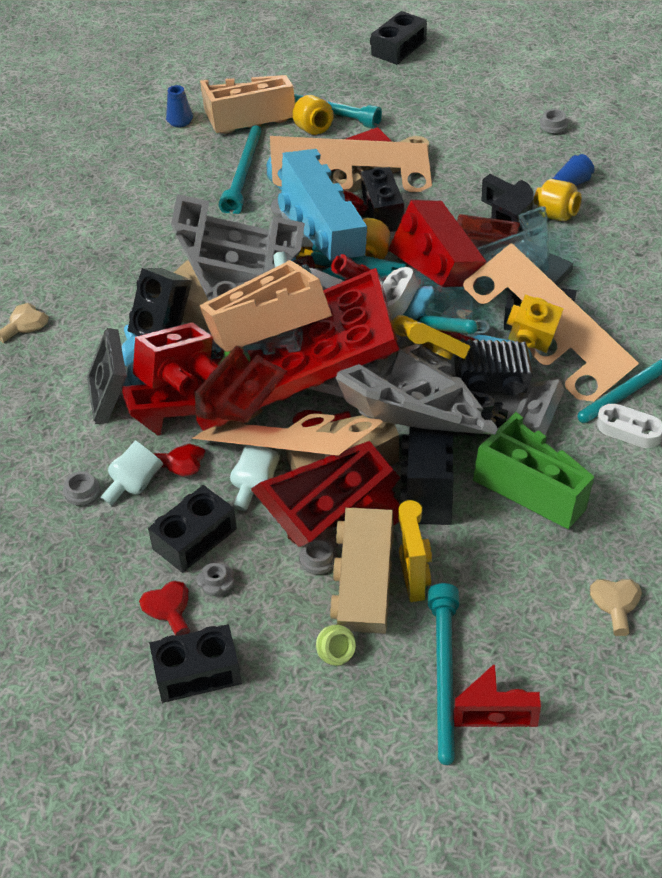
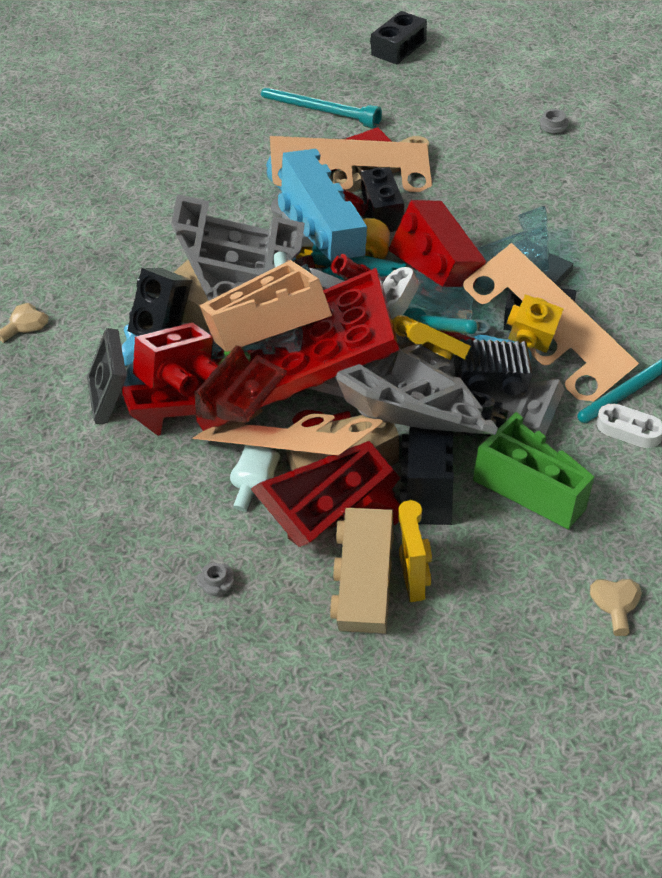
light grey plate [63,471,100,505] -> none
light aqua piece [101,440,163,506] -> none
red rock [139,580,190,636] -> none
black brick [148,485,237,573] -> none
black brick [149,624,242,703] -> none
red rock [153,443,206,477] -> none
blue cone [166,85,193,127] -> none
light nougat wedge [200,75,295,134] -> none
teal piece [218,125,262,214] -> none
yellow head [292,95,333,135] -> none
light grey plate [299,538,337,574] -> none
yellowish green plate [316,625,356,666] -> none
medium azure rock [403,286,435,320] -> none
teal piece [428,583,459,765] -> none
red slope [454,664,541,727] -> none
clear red slope [457,214,520,245] -> none
black brick [481,174,534,237] -> none
yellow head [534,179,582,221] -> none
blue cone [552,154,595,186] -> none

